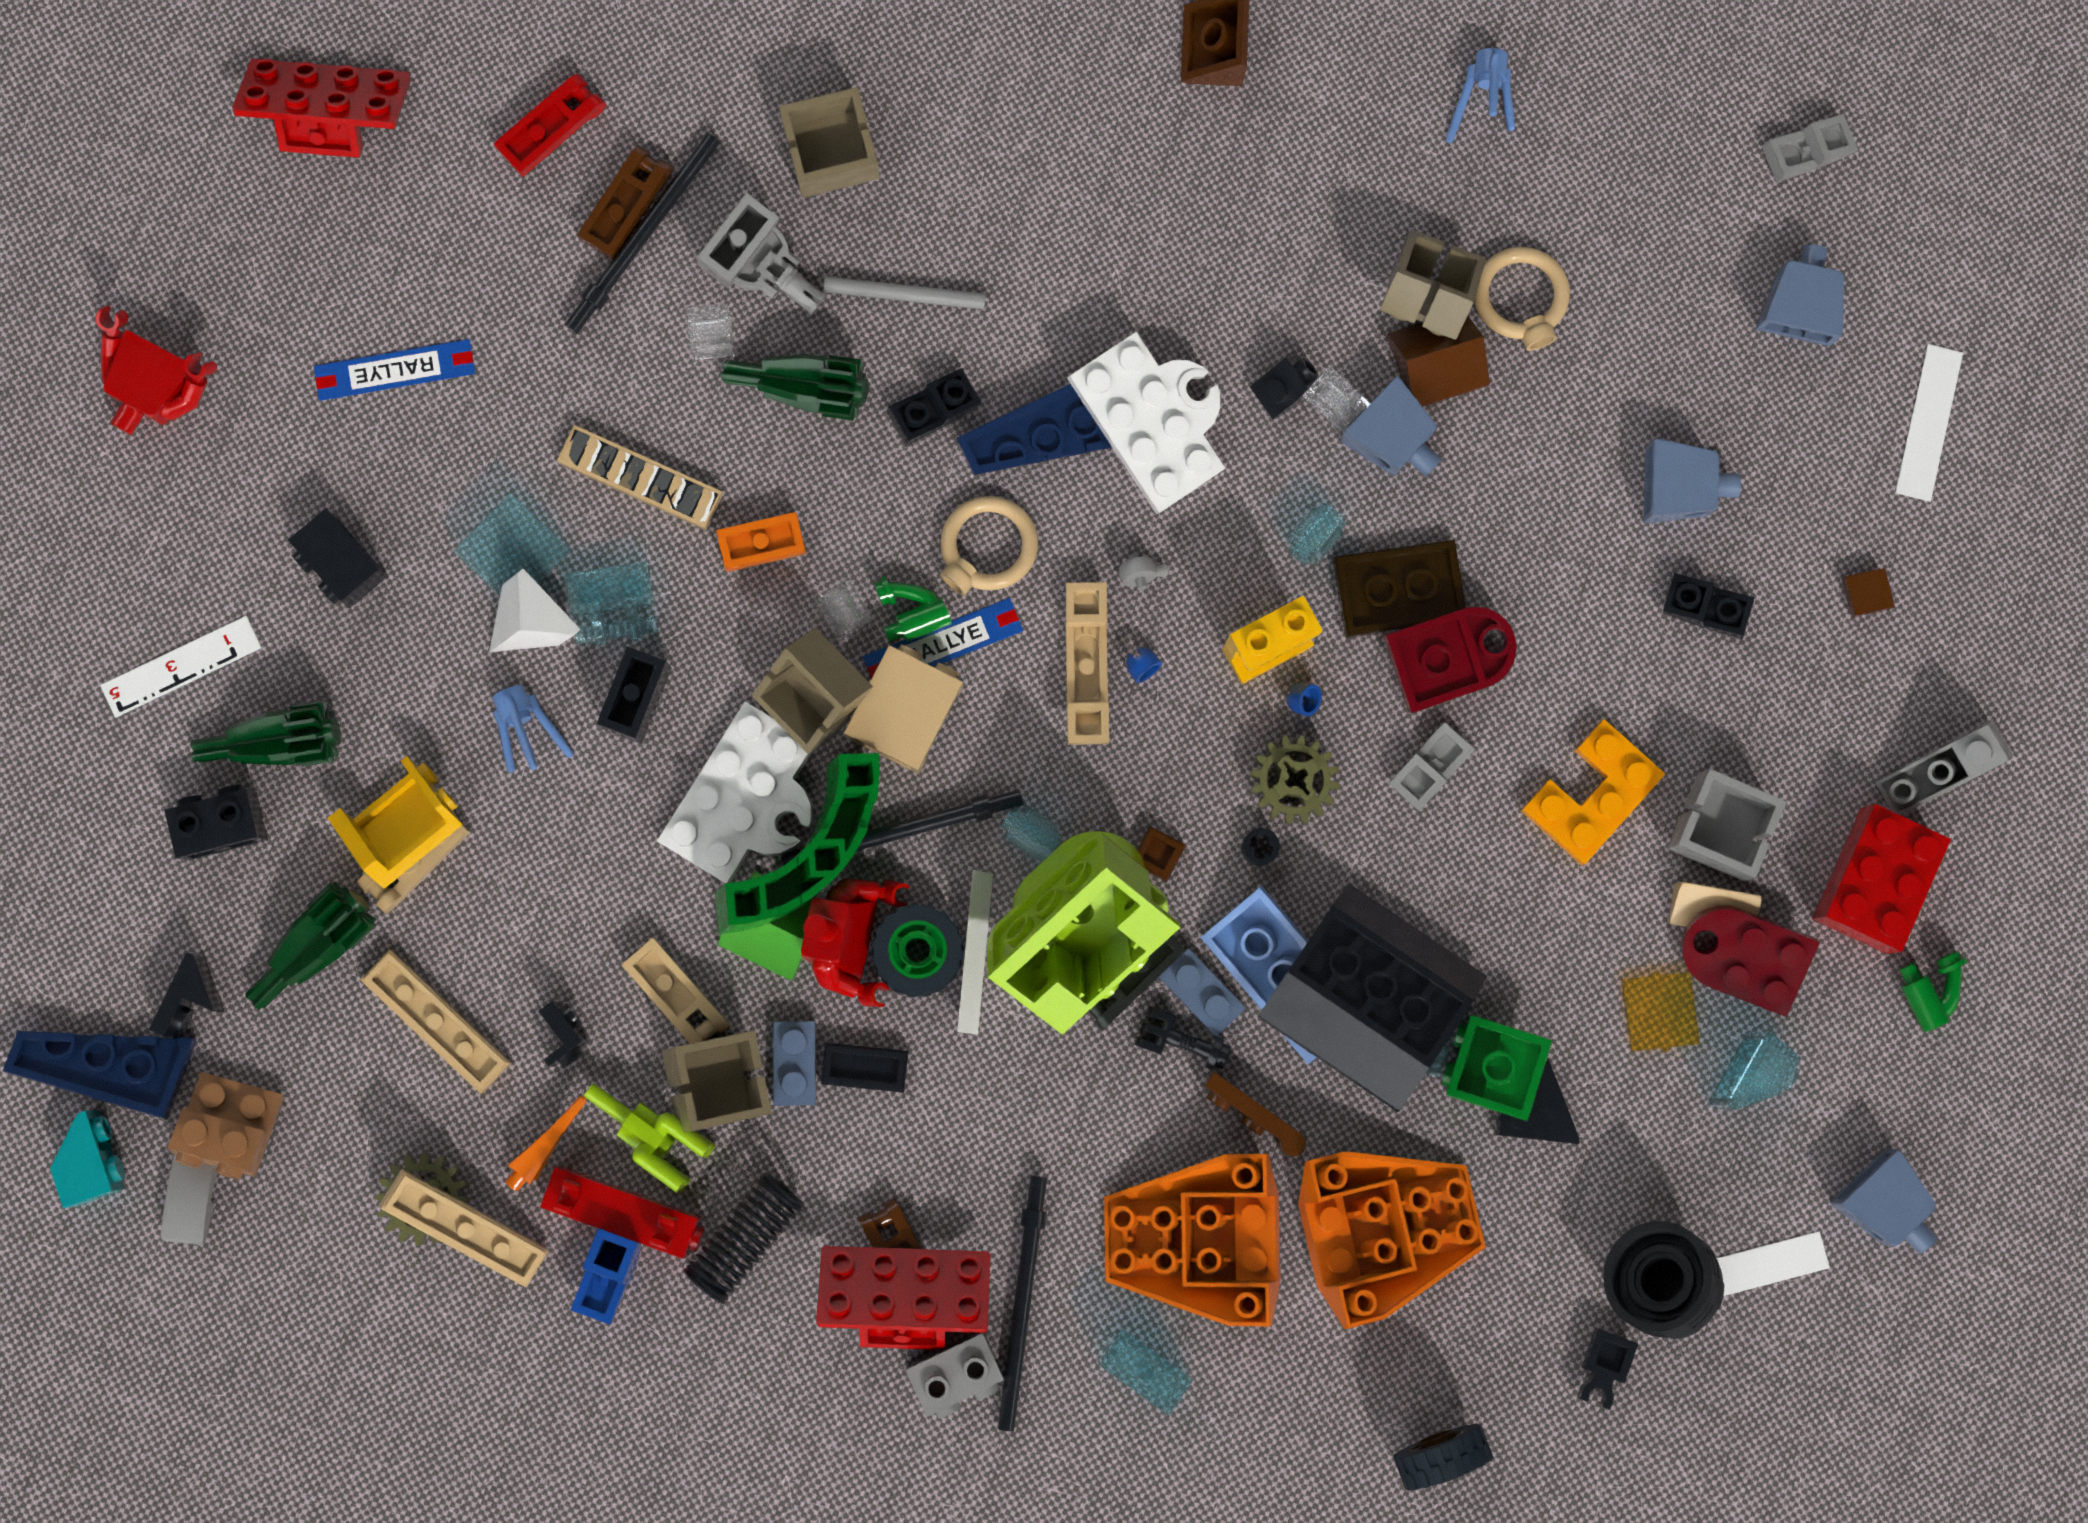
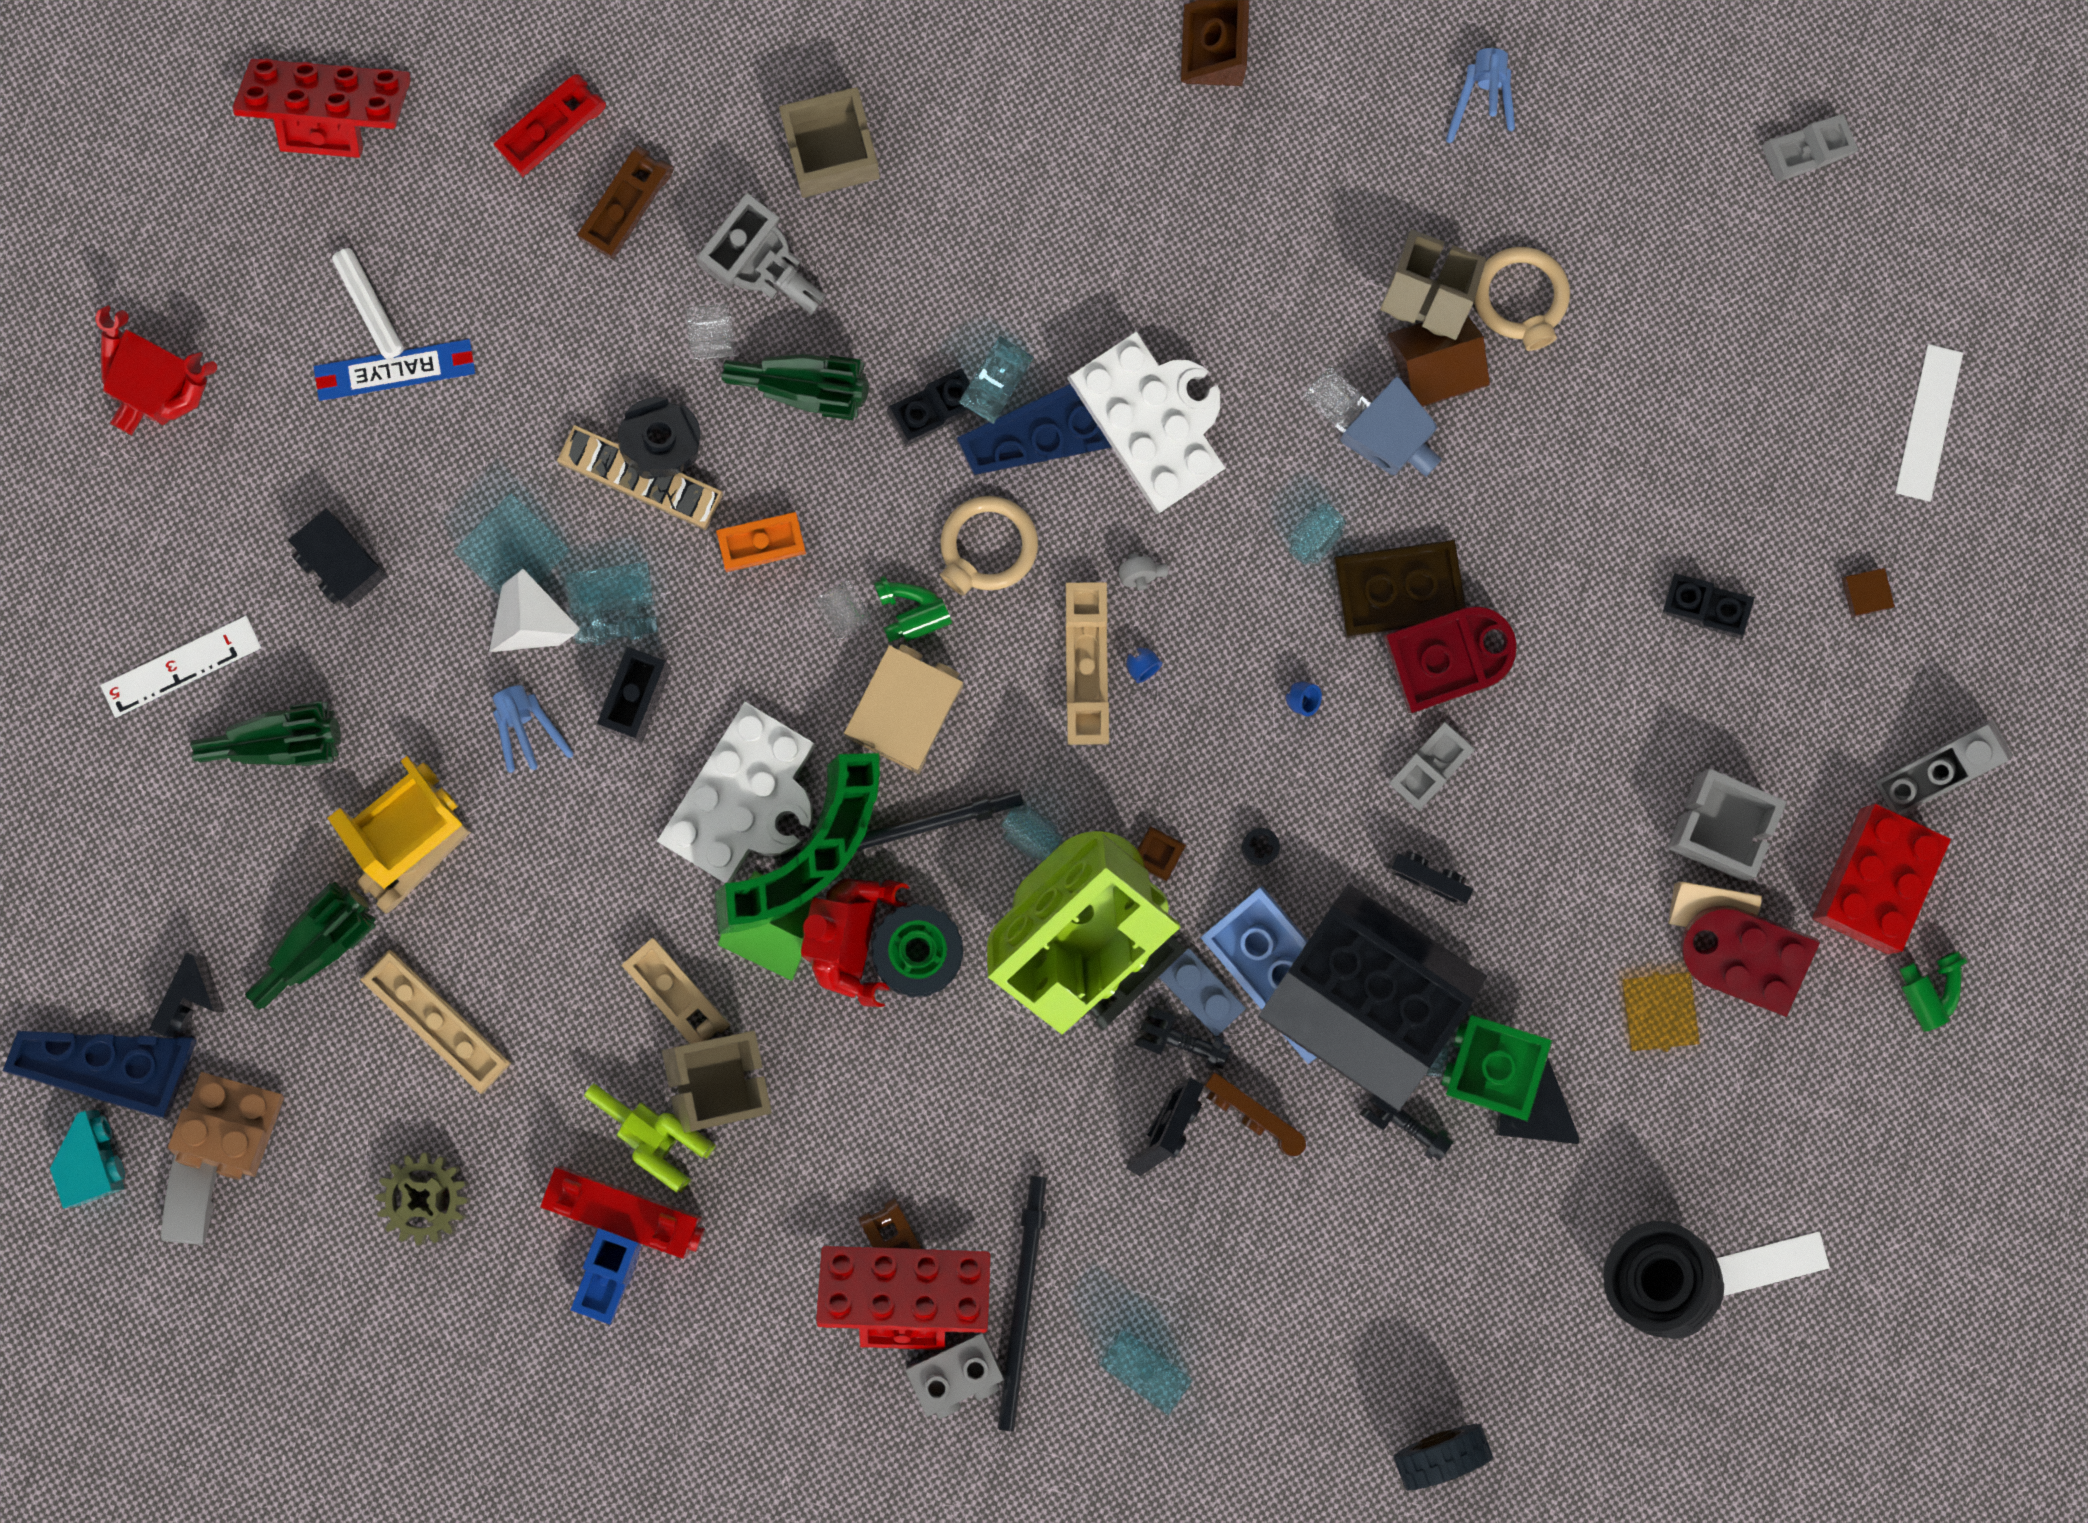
black brick [164,785,268,861] -> none
tan tile [379,1169,549,1287] -> none
orange piece [505,1096,587,1191] -> none
black bracket [539,1001,588,1068] -> none
black bar [564,133,720,334] -> none
black piece [683,1173,804,1304] -> none
dark tan piece [751,627,873,755] -> none
sand blue plate [773,1021,816,1106] -> none
black tile [821,1043,909,1093] -> none
light grey bar [824,276,986,310] -> none
sticker [862,598,1023,679] -> none
white sticker [957,870,993,1034] -> none
orange wedge [1104,1154,1281,1327] -> none
yellow panel [1222,595,1322,685] -> none
olive gear [1249,735,1340,825] -> none
black bracket [1250,355,1322,419] -> none
orange wedge [1298,1151,1486,1329] -> none
light orange plate [1520,719,1665,866] -> none
black plate [1577,1327,1638,1410] -> none
sand blue torso [1643,439,1741,523] -> none
clear light blue slope [1707,1032,1801,1110] -> none
sand blue torso [1755,244,1844,347] -> none
sand blue torso [1829,1149,1937,1254] -> none
none -> white axle [332,248,404,359]
none -> black plate [618,397,701,479]
none -> clear light blue slope [959,336,1034,424]
none -> black wing [1126,1077,1204,1176]
none -> black hinge [1359,1095,1454,1161]
none -> black plate [1386,851,1474,907]

